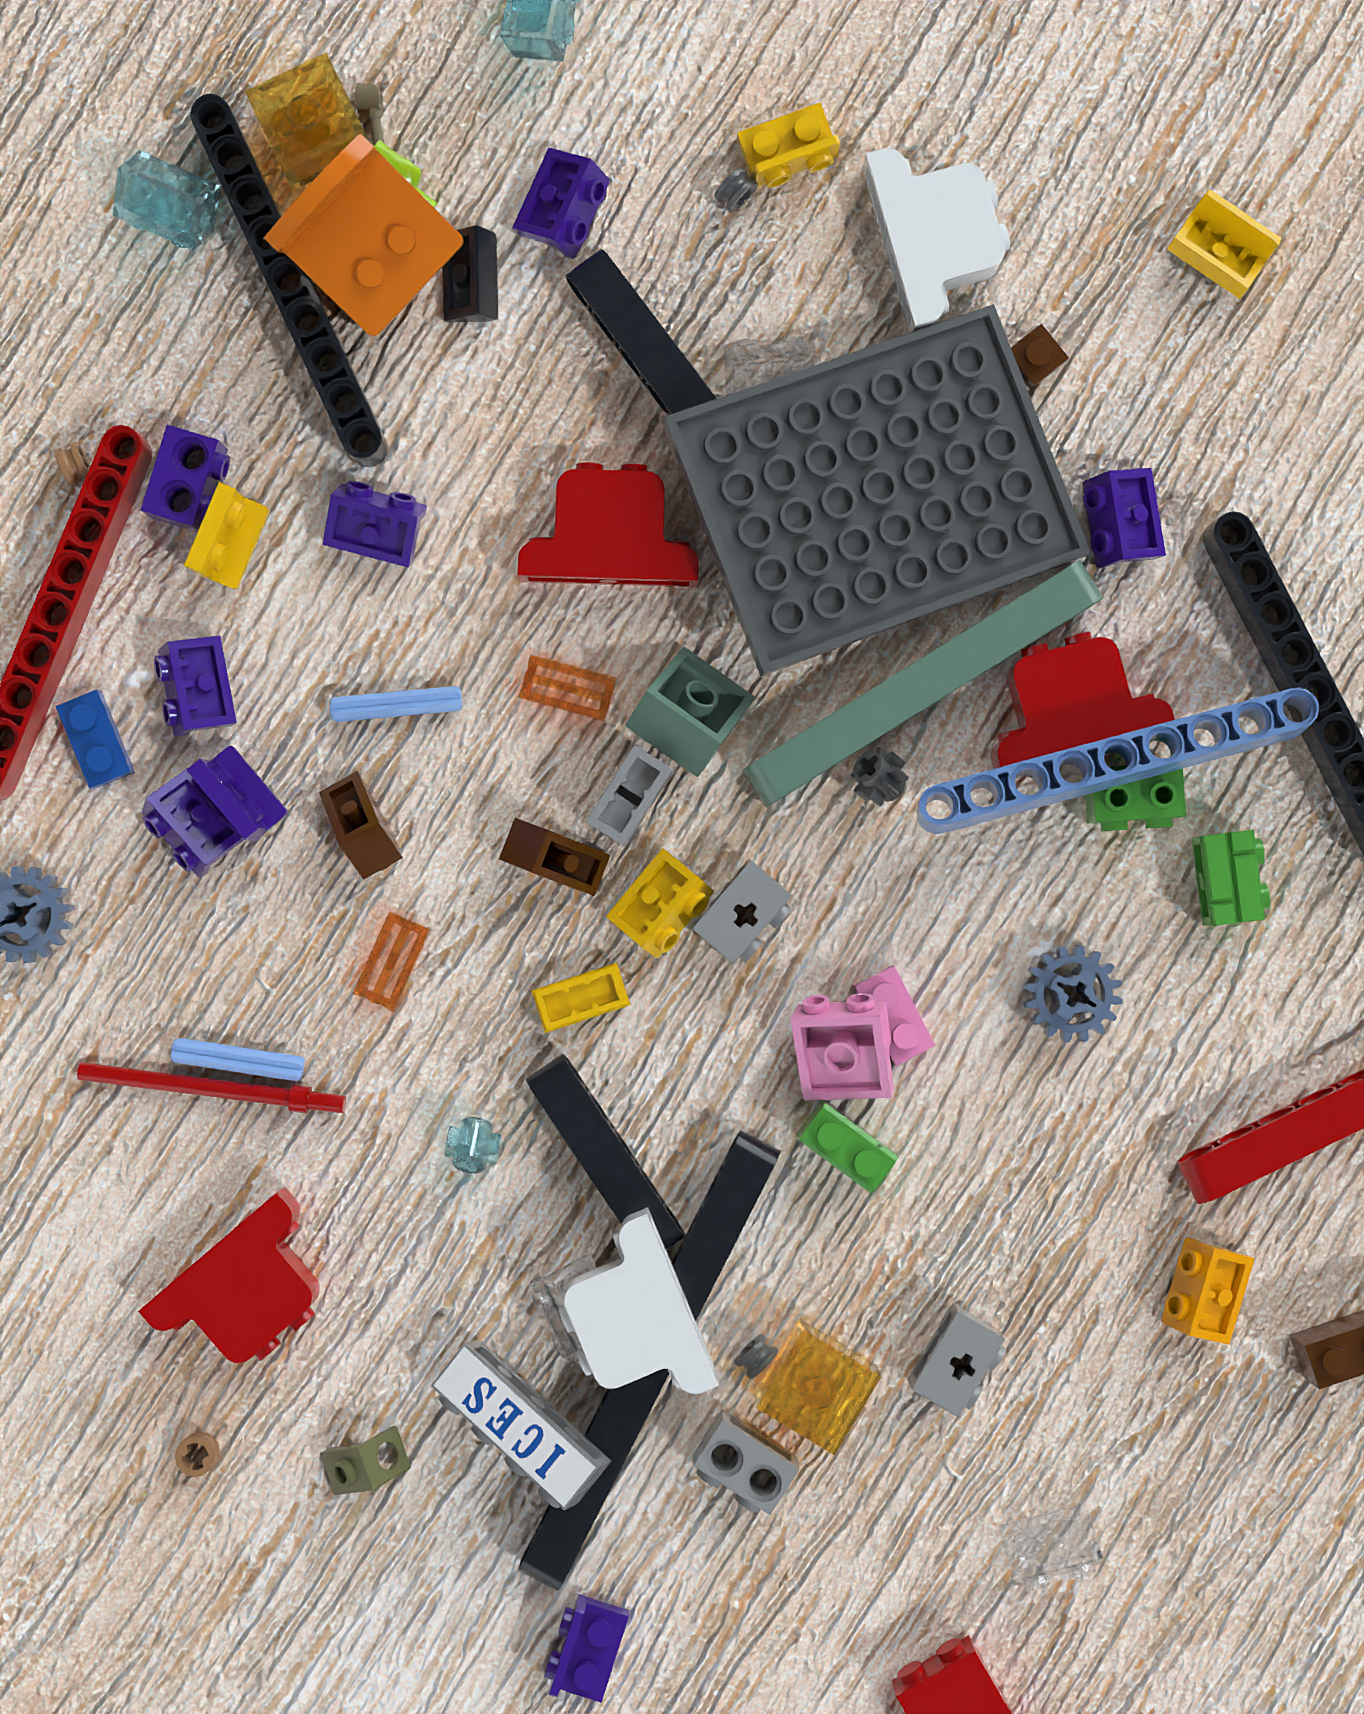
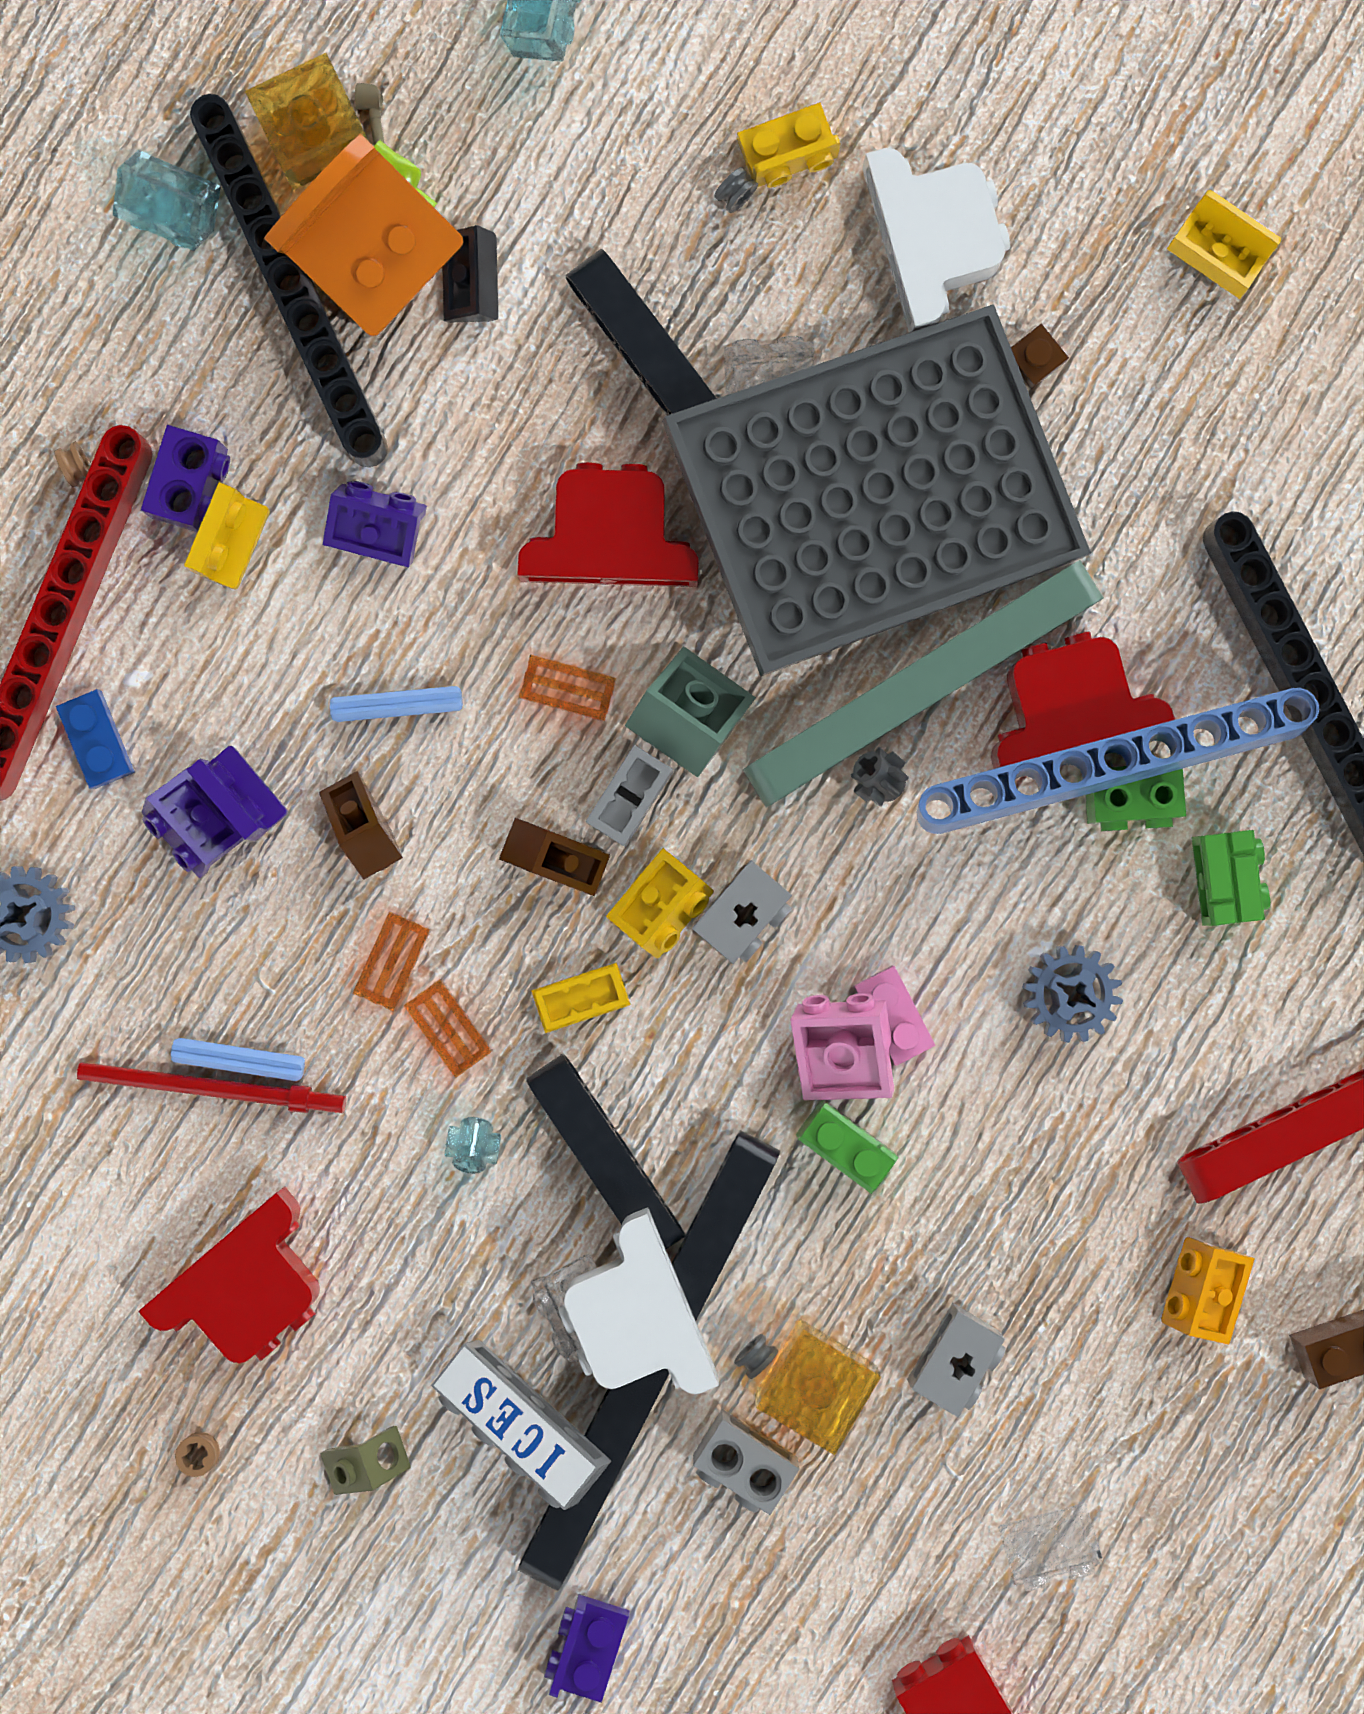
dark purple bracket [154,635,237,736] -> none
dark purple bracket [512,147,609,259] -> none
dark purple bracket [1082,468,1166,568] -> none
none -> clear orange tile [403,979,493,1078]

